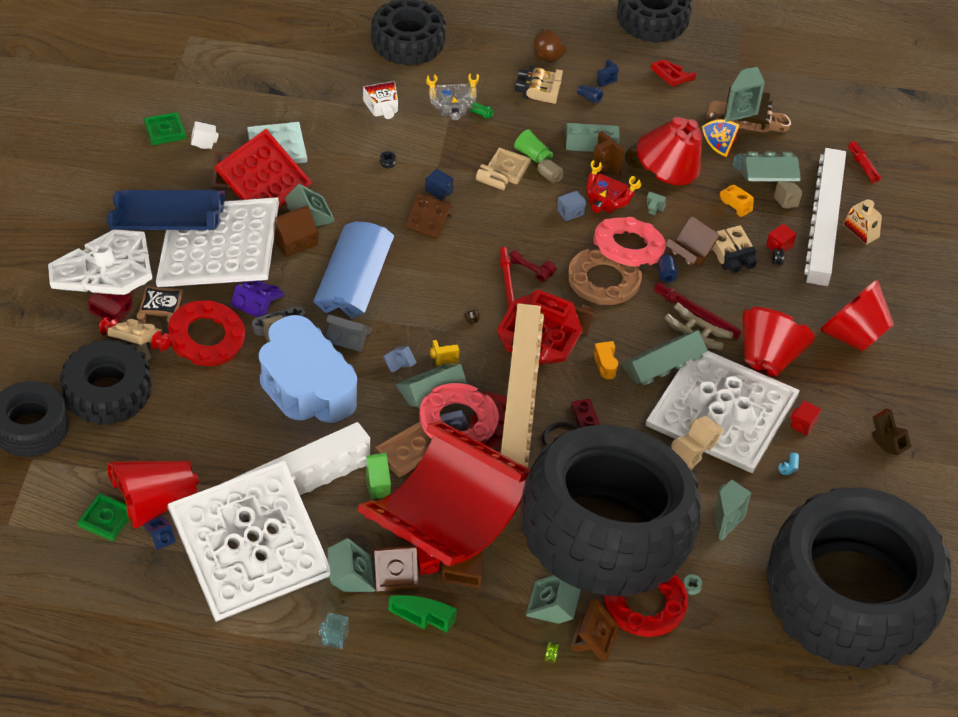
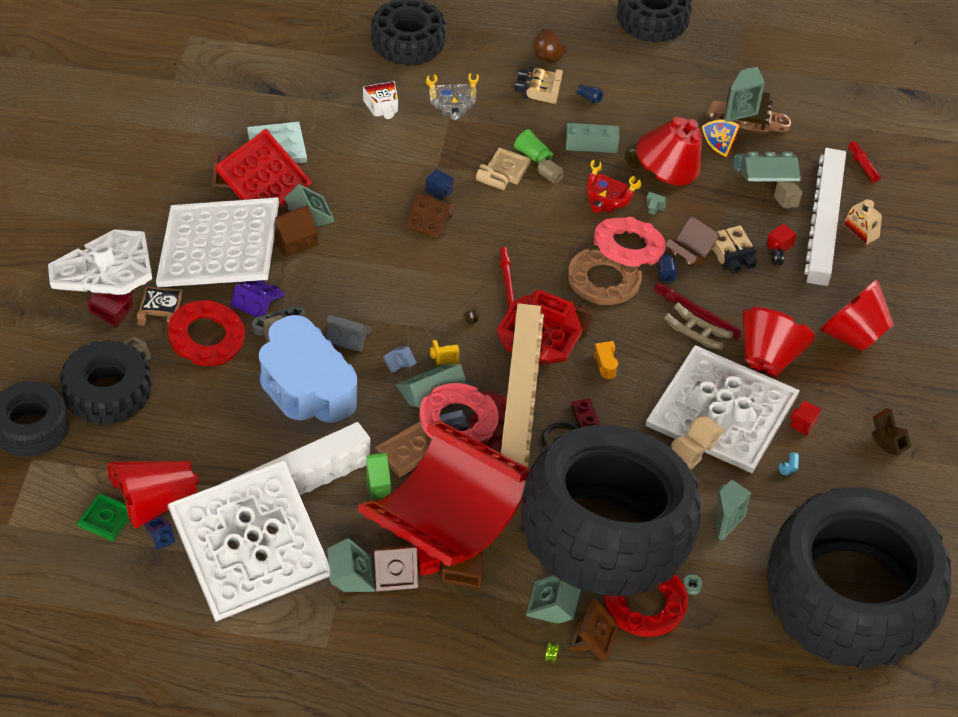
tan plate [99,317,171,352] -> none
dark blue cylinder [107,190,225,230] -> none
green tile [144,112,186,145] -> none
white brick [191,121,218,149] -> none
medium blue cylinder [313,221,394,319] -> none
clear light blue brick [319,612,349,649] -> none
black bush [380,151,396,168] -> none
green slope [388,595,457,633] -> none
green pin [471,102,494,119] -> none
dark red brick [509,250,557,282] -> none
sand blue brick [557,191,586,221] -> none
reddish brown bracket [591,131,624,176] -> none
dark blue bracket [597,59,619,87] -> none
sand green slope [621,330,708,385] -> none
red wing [650,59,697,87] -> none
light orange leg [720,185,754,217] -> none

